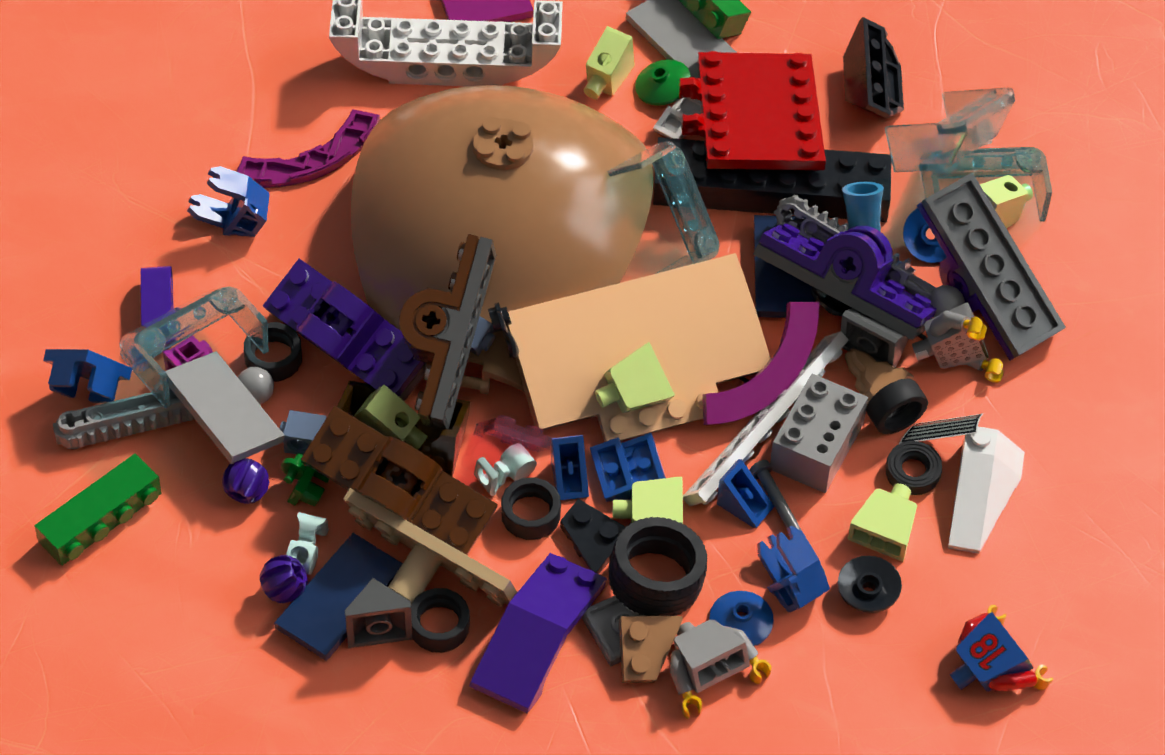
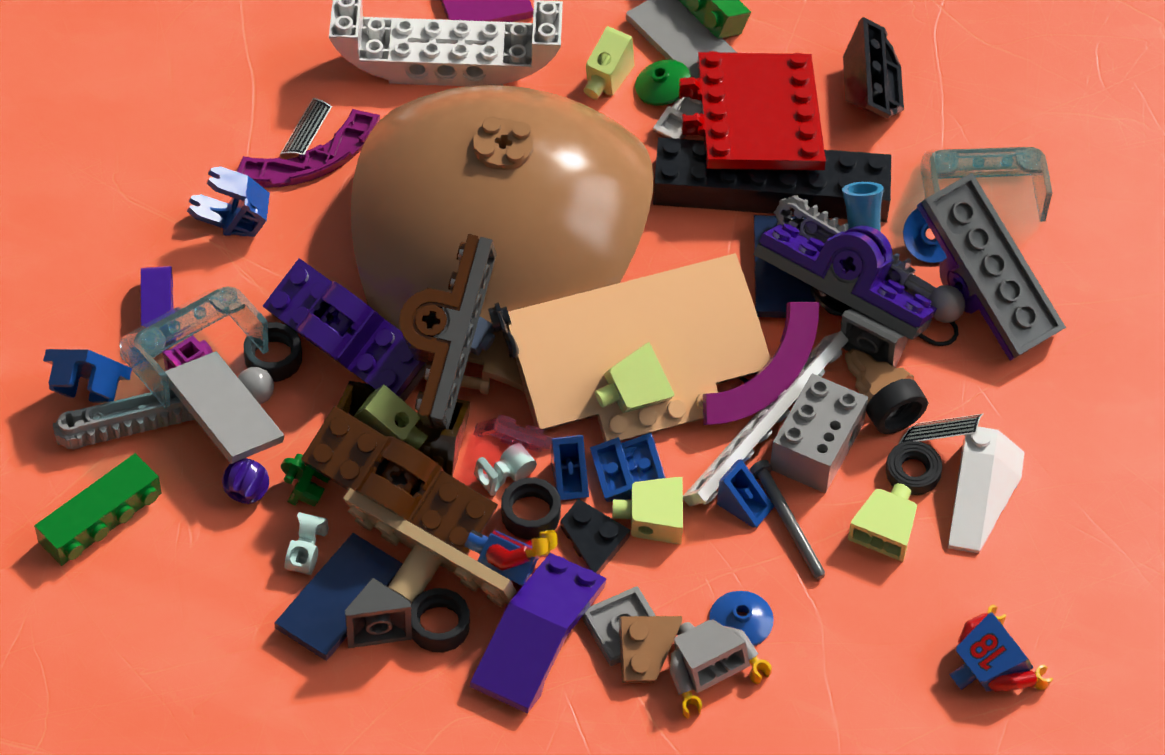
dark purple piece [259,555,308,603] -> none
sand blue brick [280,410,326,455] -> none
clear light blue windscreen [608,141,719,274] -> none
black tyre [609,517,707,616] -> none
blue piece [757,526,830,613] -> none
black dish [838,556,902,613] -> none
clear light blue windscreen [884,87,1016,174] -> none
light grey torso [912,302,1004,383] -> none
yellowish green torso [980,175,1033,229] -> none
none -> sticker [280,98,332,155]
none -> torso [464,529,558,586]

